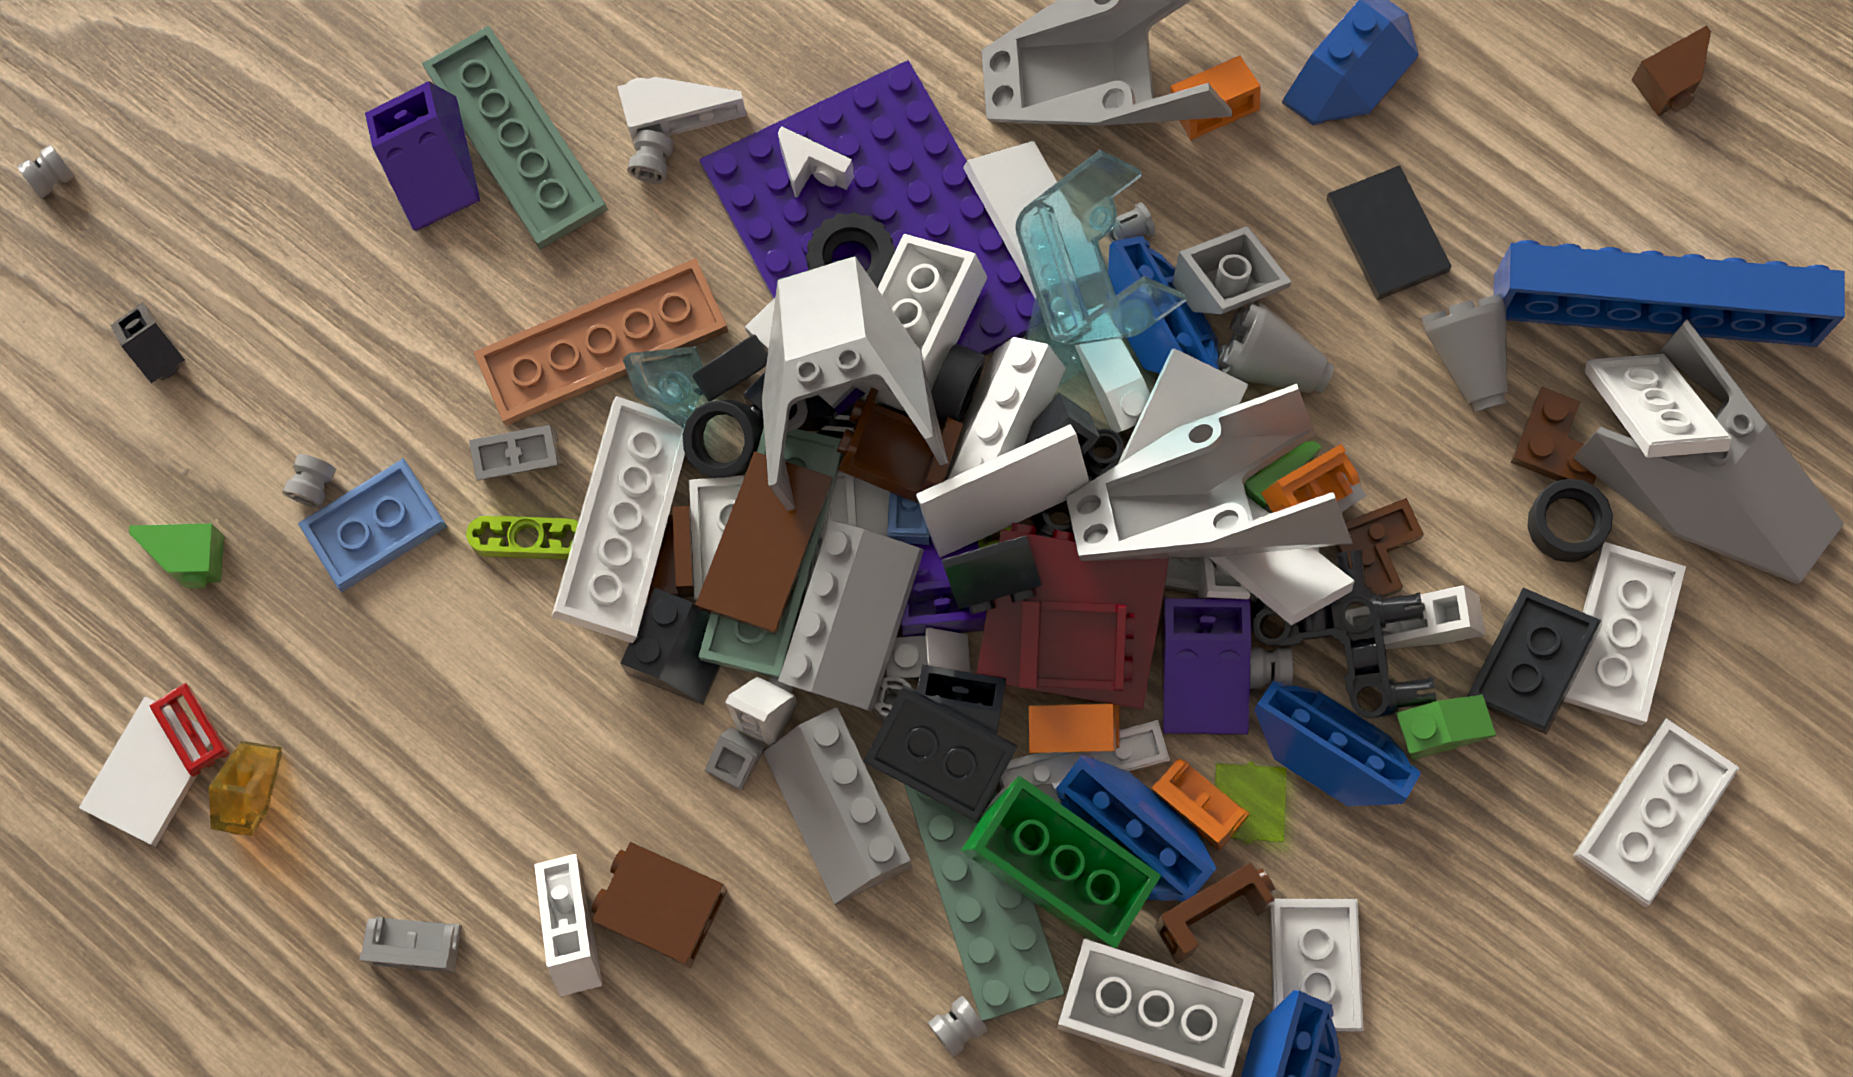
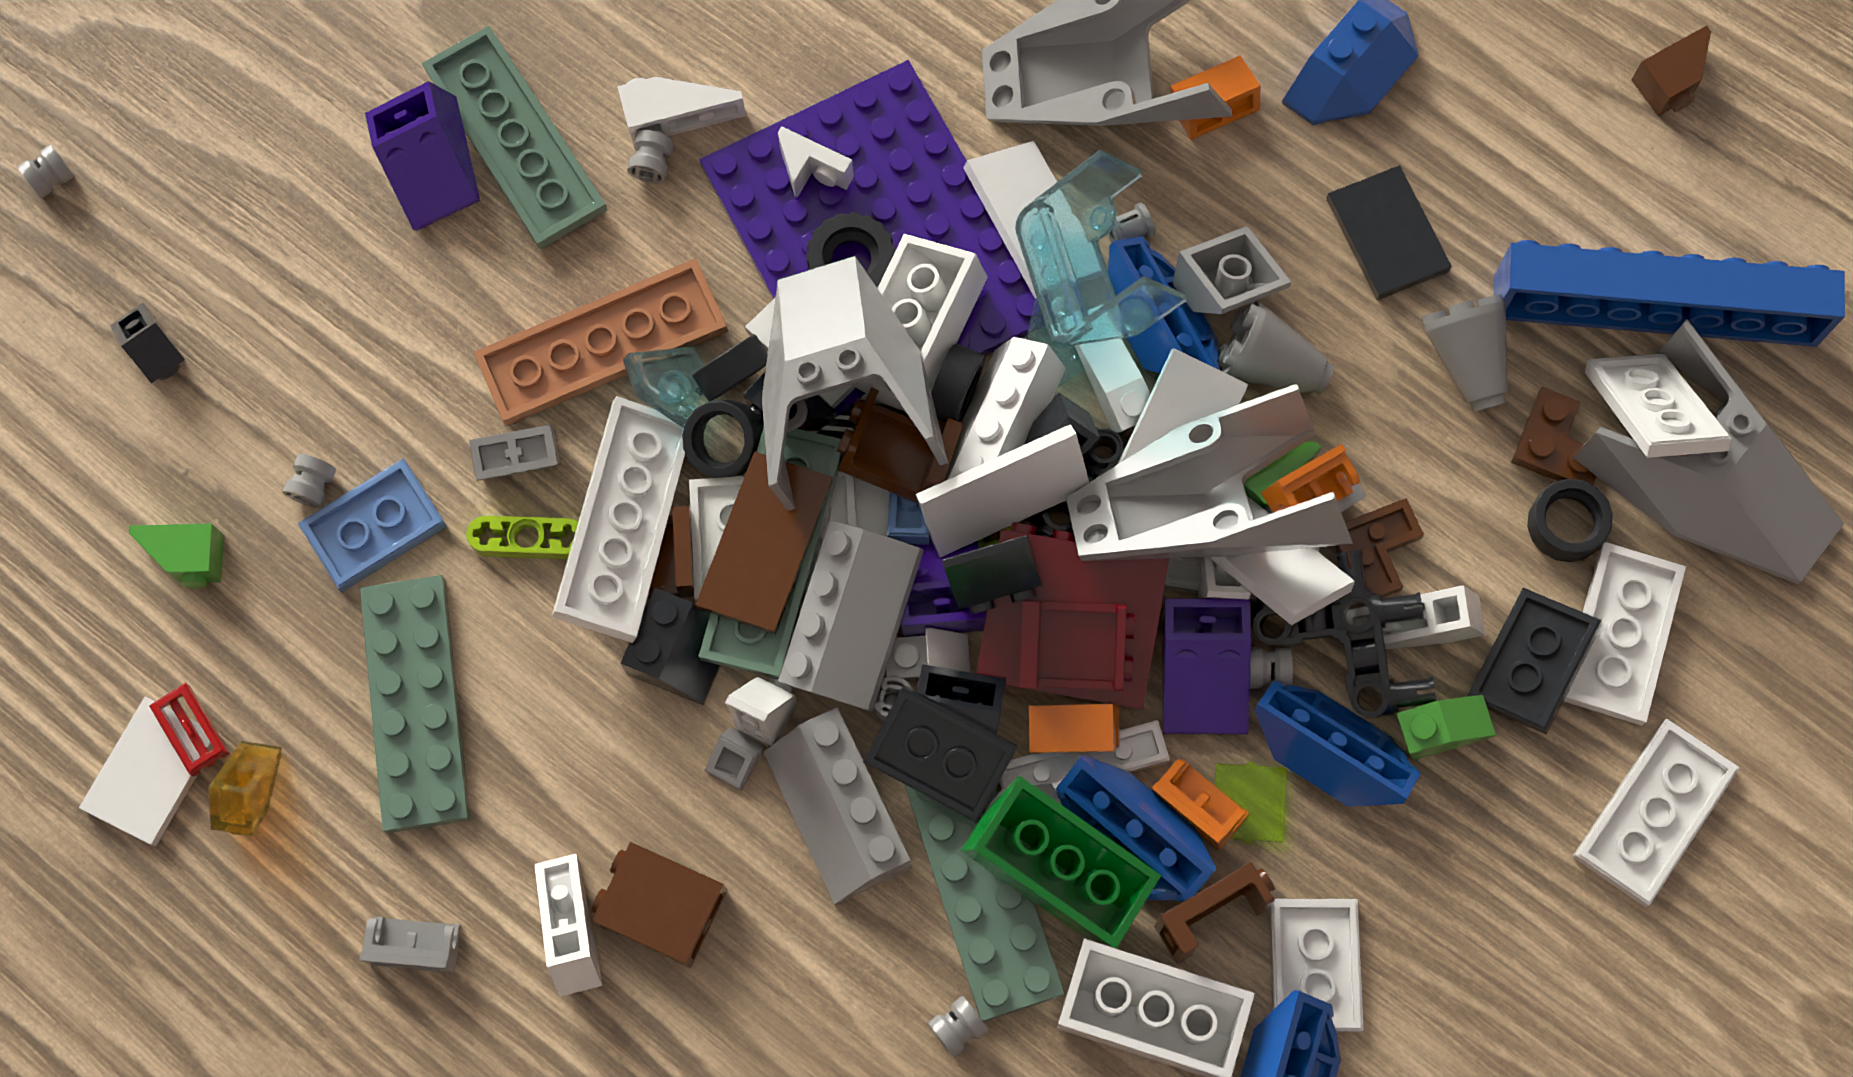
none -> sand green plate [360,575,471,834]

